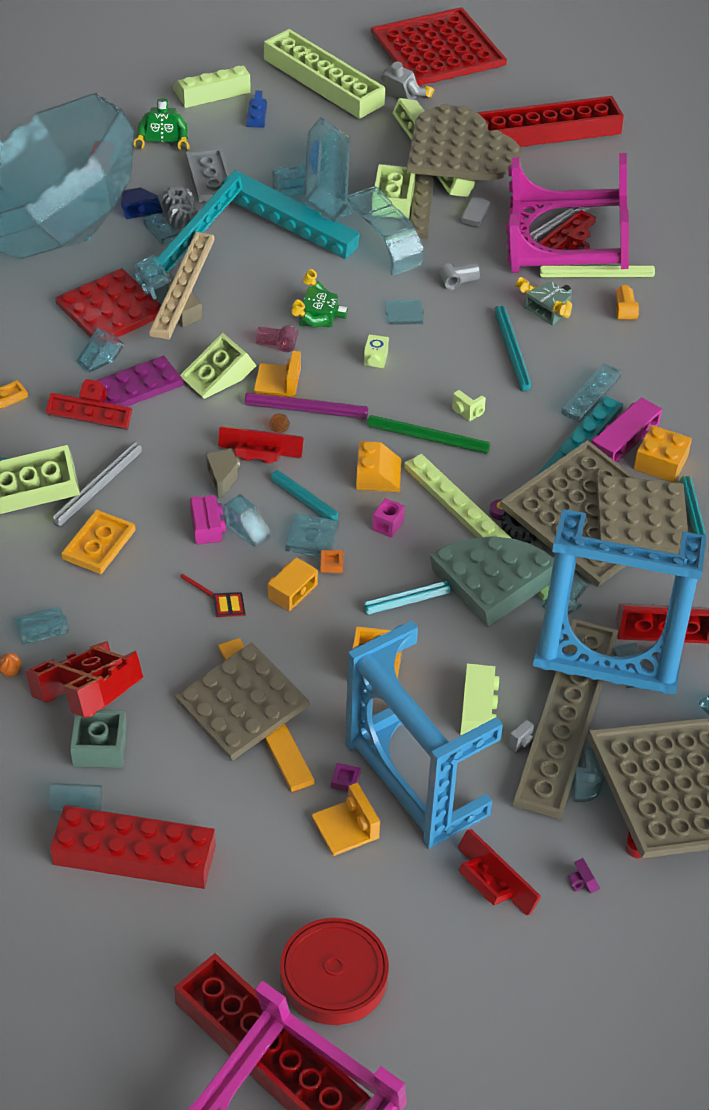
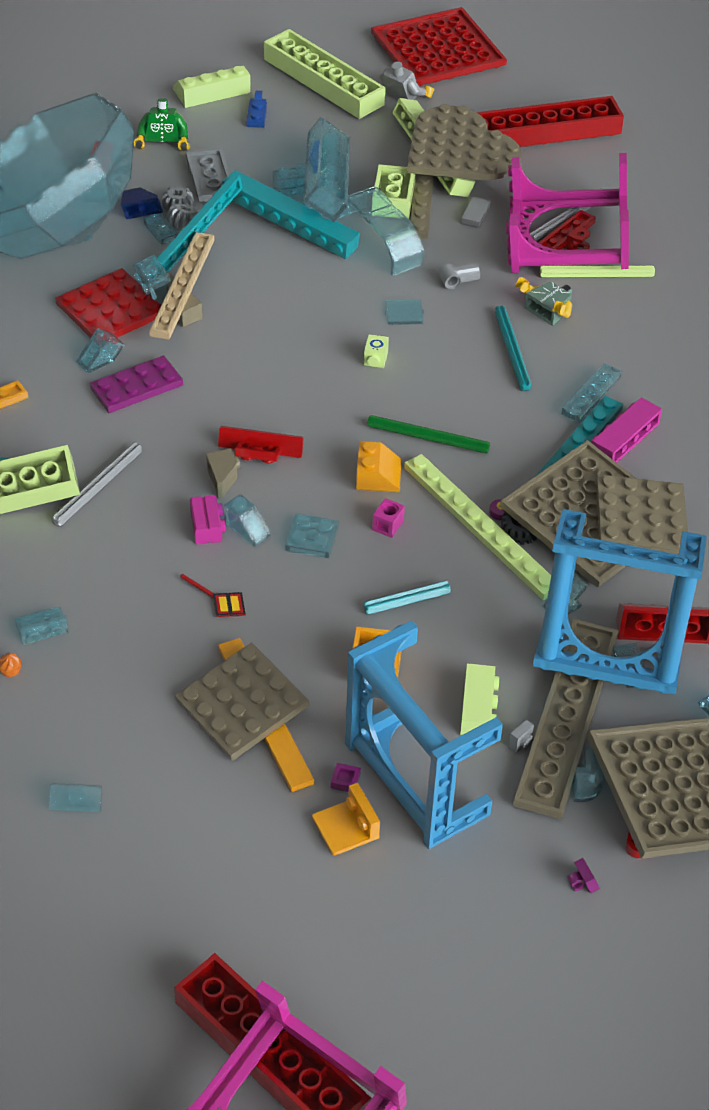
red wedge [25,641,143,718] -> none
red plate [45,379,133,430] -> none
red brick [50,805,216,889] -> none
light orange plate [61,509,136,574] -> none
sand green brick [70,709,127,768] -> none
yellowish green slope [180,333,256,399] -> none
magenta axle [245,393,368,419] -> none
light orange bracket [254,351,301,398] -> none
clear pink piece [256,325,298,352] -> none
light orange brick [267,557,318,612] -> none
clear orange plate [269,413,290,433] -> none
teal axle [271,470,339,523] -> none
red brick [280,918,389,1025] -> none
green torso [291,269,348,328] -> none
orange plate [320,550,344,573] -> none
sand green brick [430,537,554,627] -> none
yellowish green bracket [452,390,486,421] -> none
red bracket [458,829,541,915] -> none
light orange piece [615,285,639,320] -> none
light orange brick [634,425,692,483] -> none
teal axle [679,475,706,535] -> none

